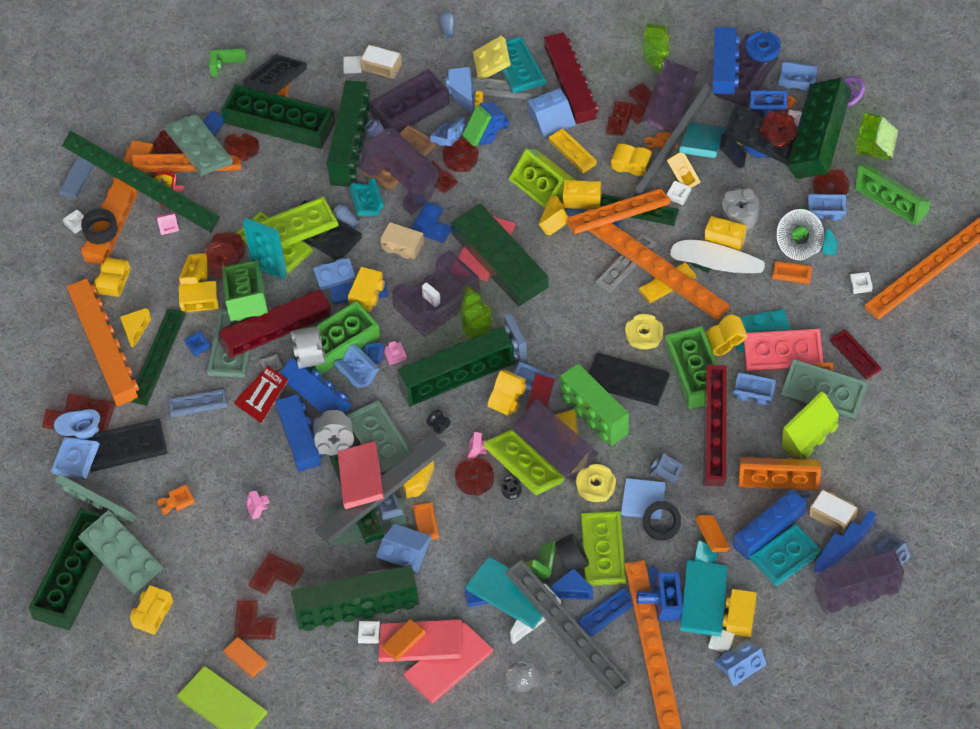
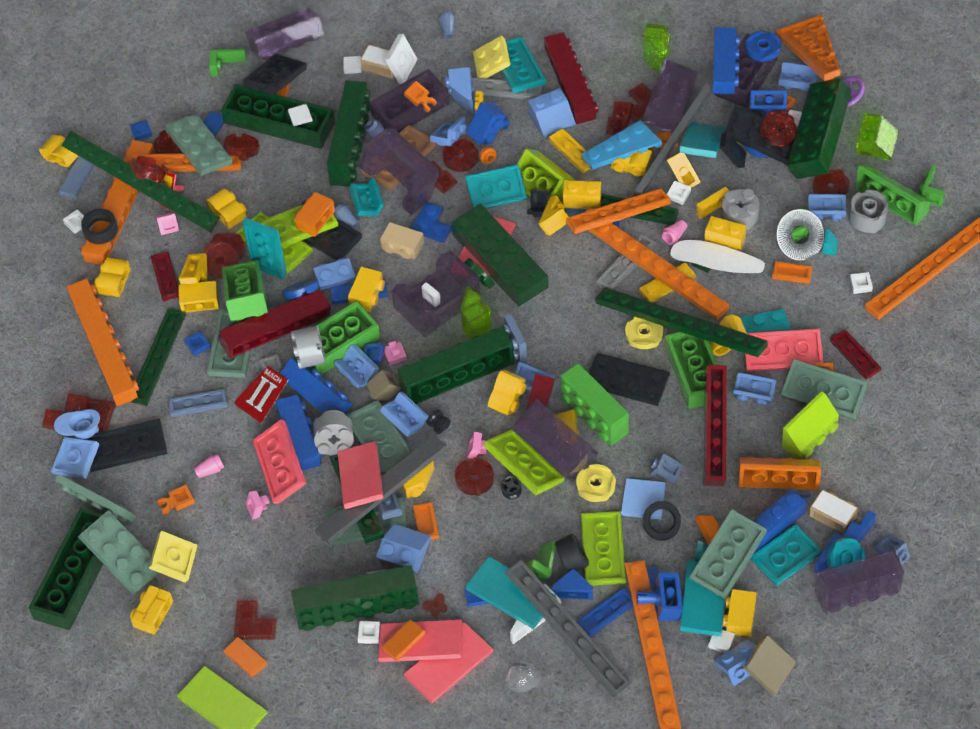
yellow slope [120,308,151,348] -> none
clear red plate [248,553,304,595] -> none
bright green tile [462,106,492,146] -> none
none -> yellow brick [39,135,78,167]
none -> blue plate [130,120,152,141]
none -> clear red plate [130,156,168,183]
none -> light yellow plate [149,531,198,583]
none -> dark red tile [151,251,179,301]
none -> bright pink cone [194,454,224,478]
none -> yellow brick [207,188,247,229]
none -> clear purple brick [245,7,325,60]
none -> coral tile [253,419,306,504]
none -> blue tile [282,279,319,299]
none -> white sticker [288,104,313,126]
none -> orange brick [294,192,335,237]
none -> dark tan brick [366,370,401,403]
none -> medium blue bracket [380,391,428,437]
none -> white tile [385,34,417,84]
none -> orange plate [404,81,437,113]
none -> clear red piece [422,594,448,618]
none -> dark green tile [464,258,495,289]
none -> teal tile [465,164,527,209]
none -> orange plate [479,147,497,165]
none -> black bracket [527,188,550,217]
none -> dark azure wing [581,120,662,170]
none -> dark green plate [595,287,768,358]
none -> bright pink cone [662,220,687,245]
none -> sand green plate [689,509,767,600]
none -> yellow tile [696,187,729,219]
none -> dark tan tile [743,635,796,695]
none -> orange wing [775,14,841,81]
none -> teal tile [827,537,865,579]
none -> light grey brick [849,190,889,233]
none -> bright green bracket [918,164,945,207]

